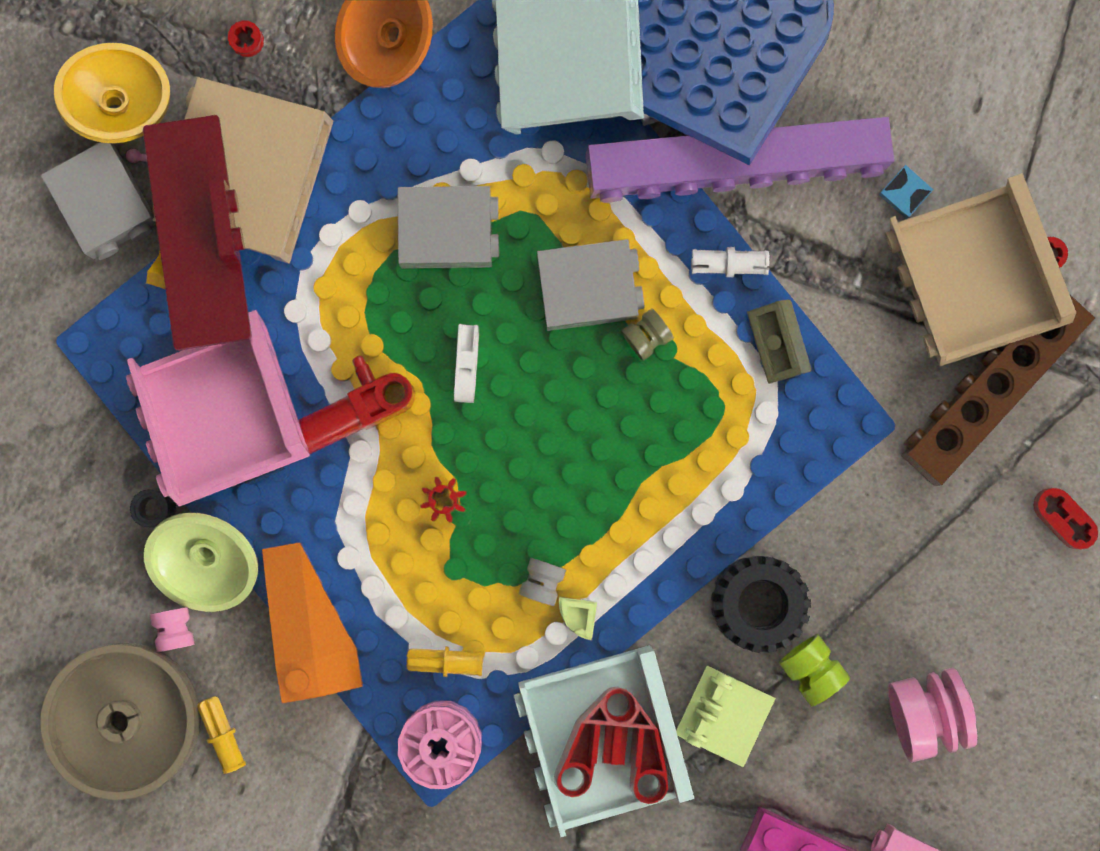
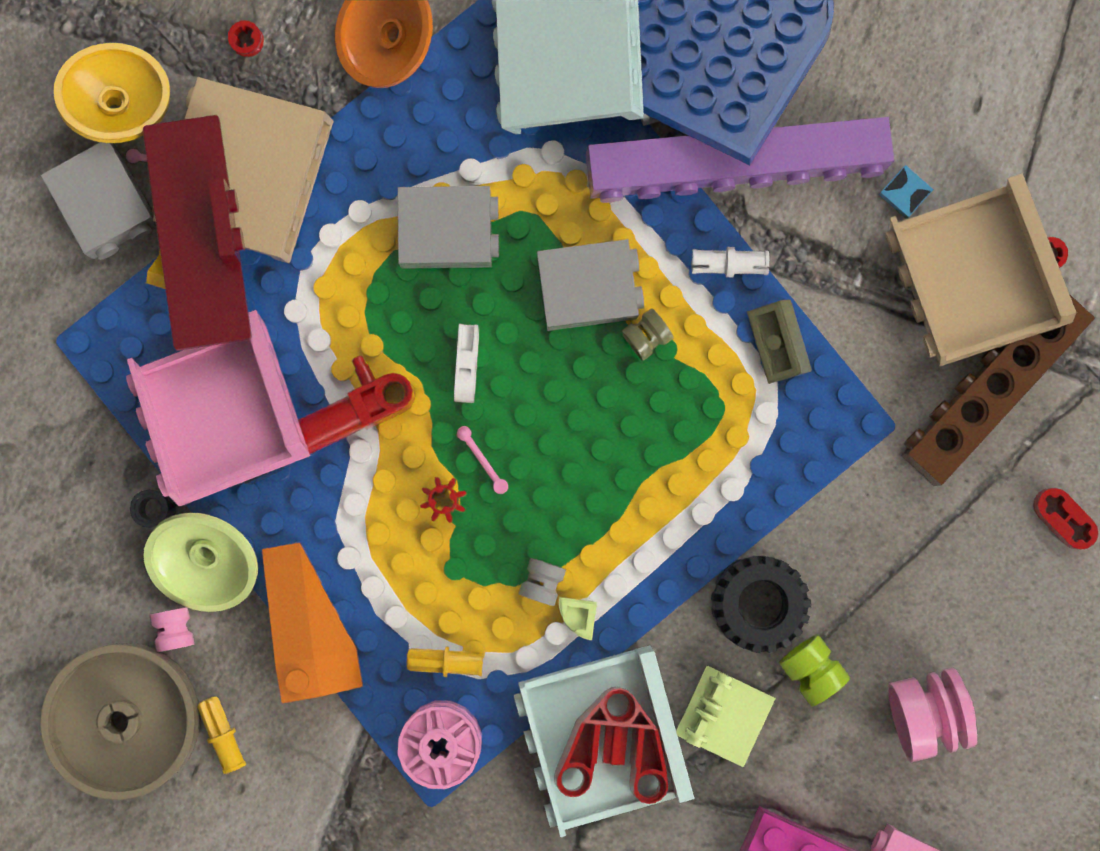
none -> bright pink hinge [457,426,508,494]

